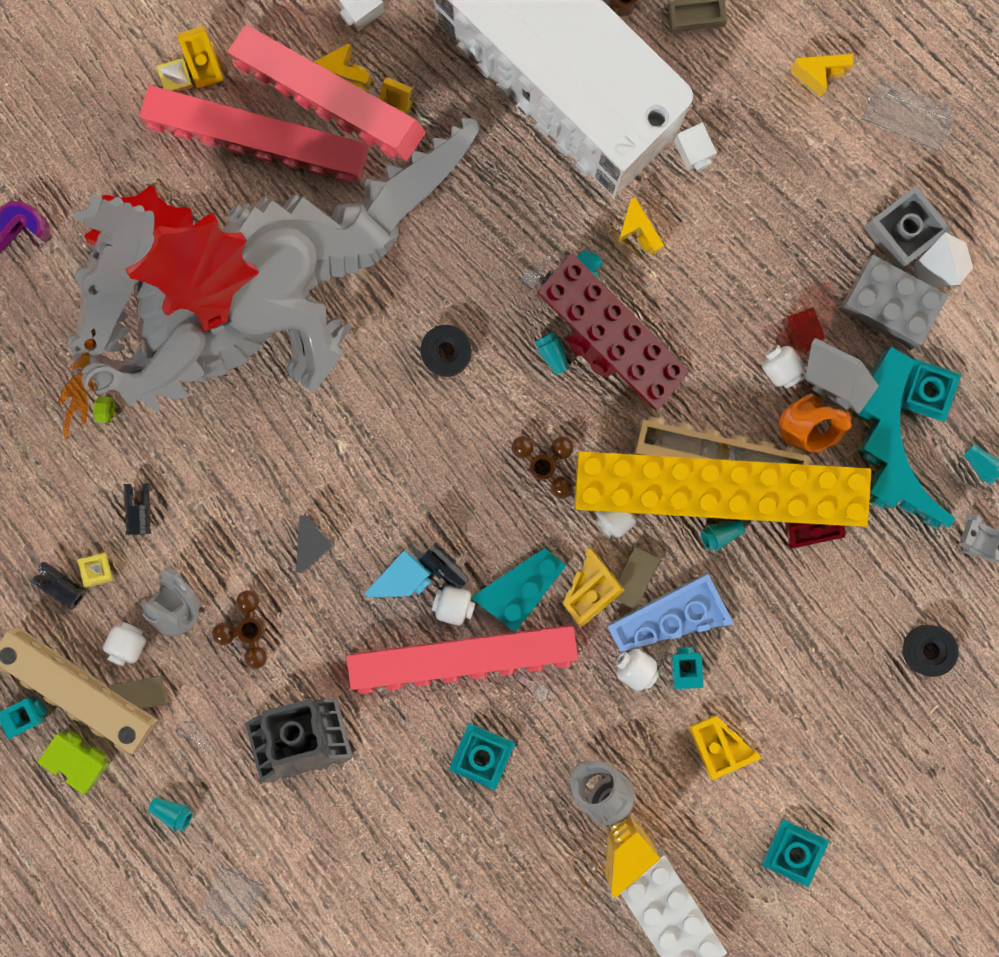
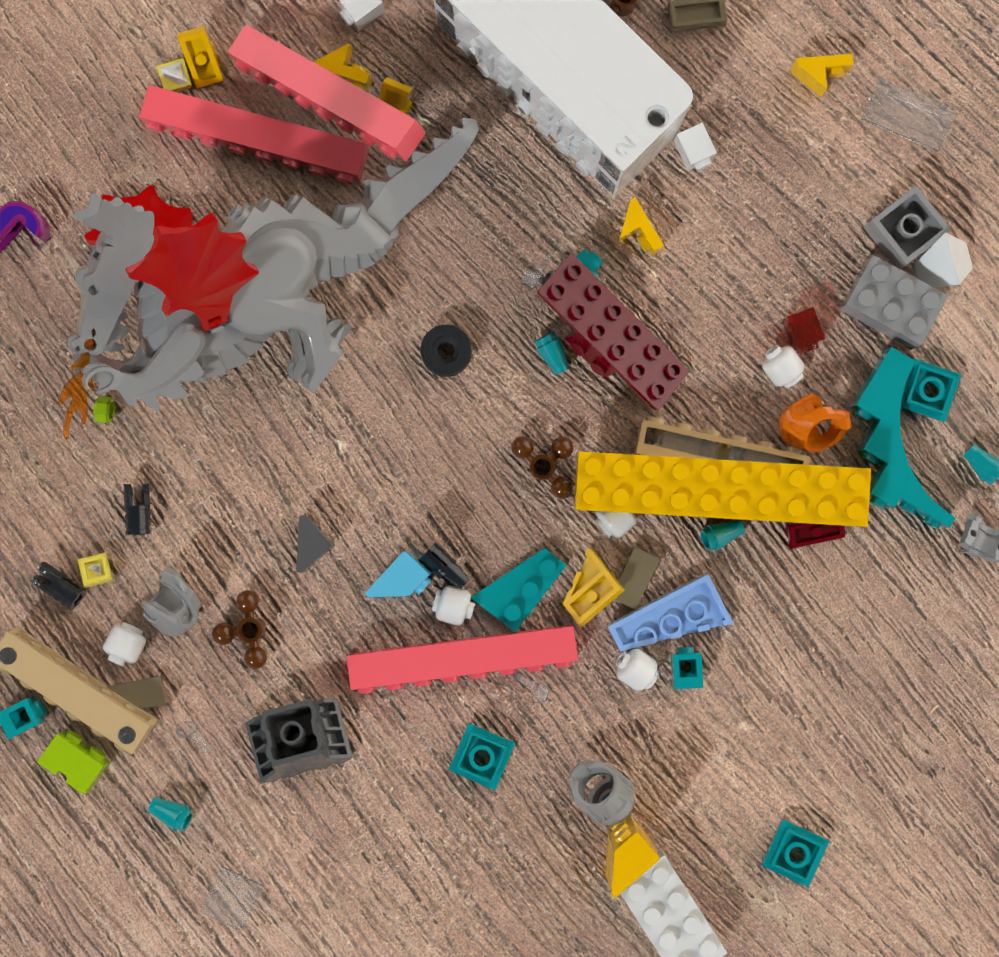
yellow wing [688,715,761,780] -> none
light grey slope [805,338,878,414] -> none
black tyre [903,625,959,677] -> none

